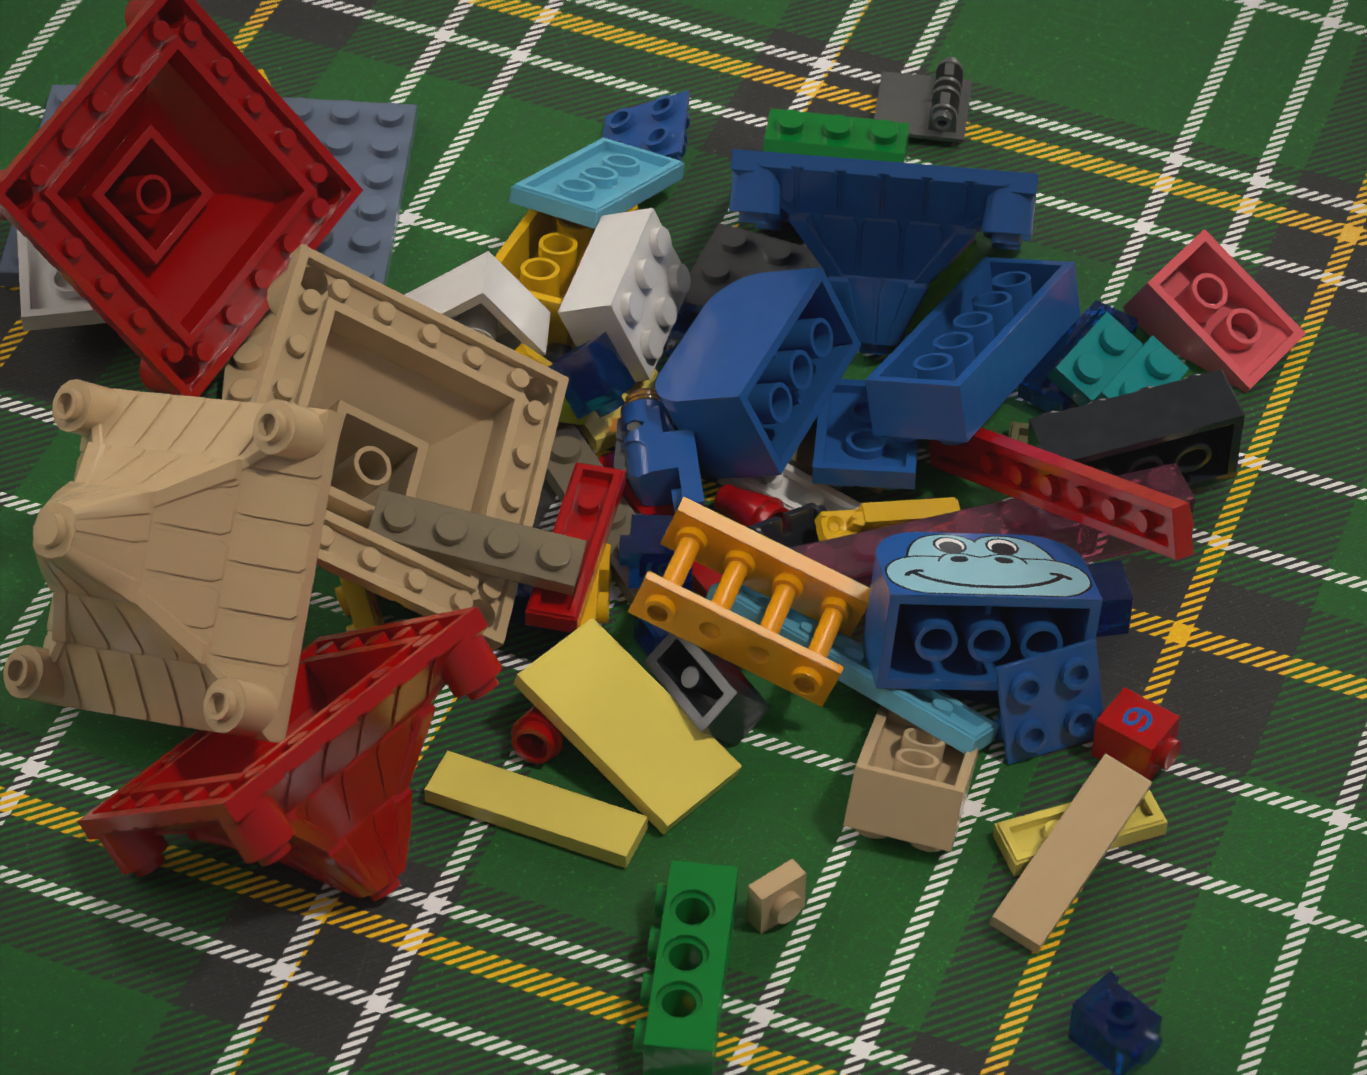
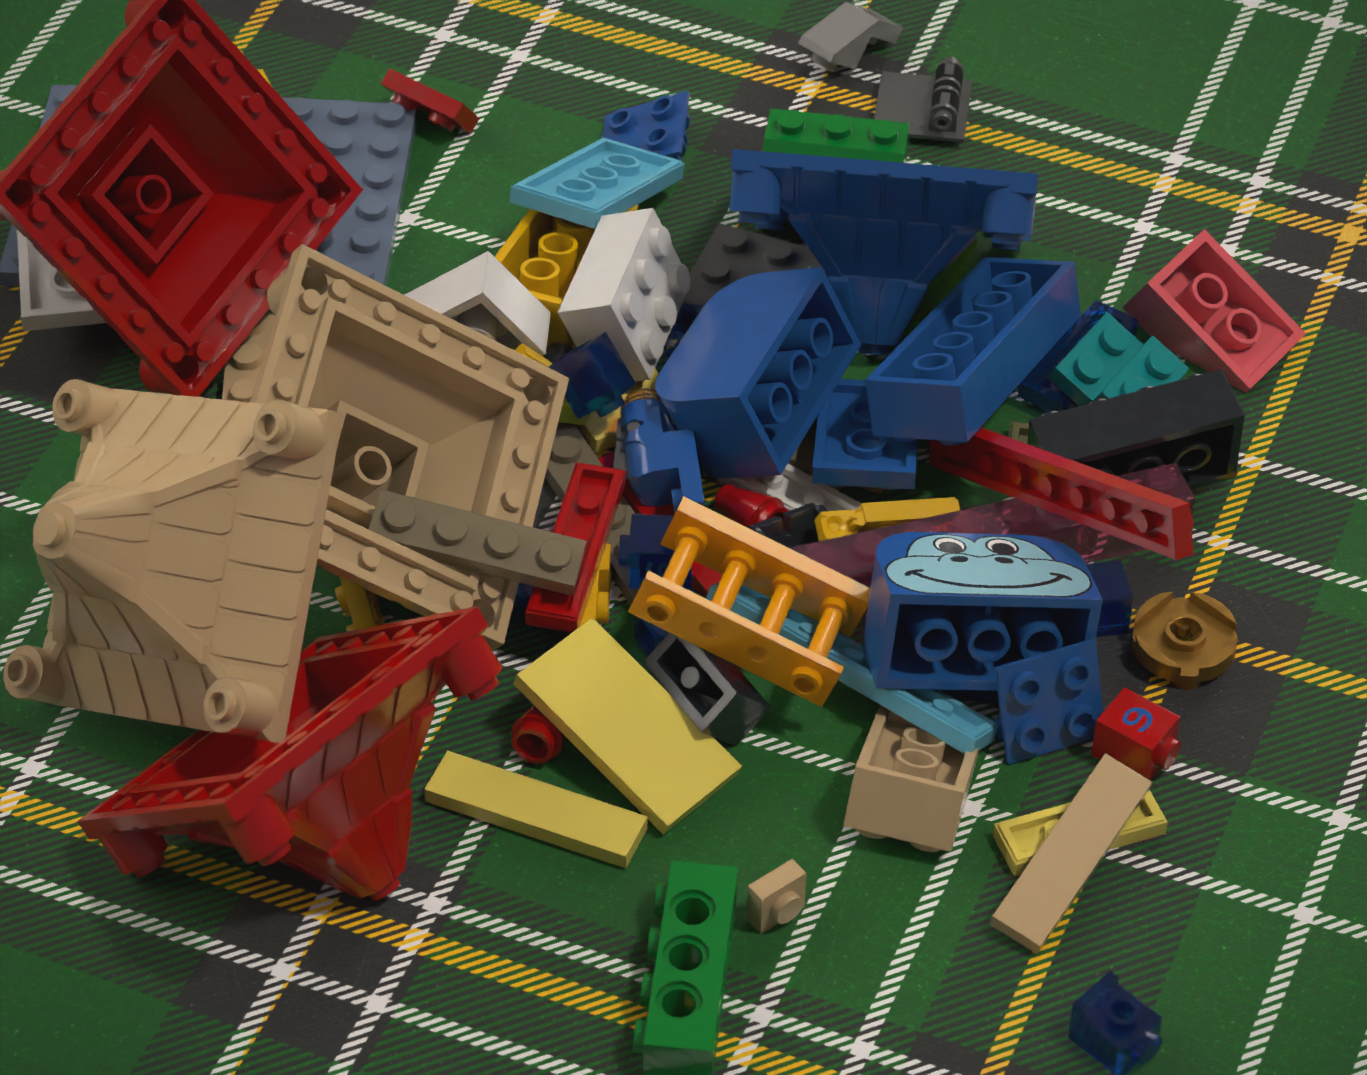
none -> red plate [381,68,480,134]
none -> light grey slope [798,2,903,71]
none -> pearl gold plate [1130,592,1238,690]

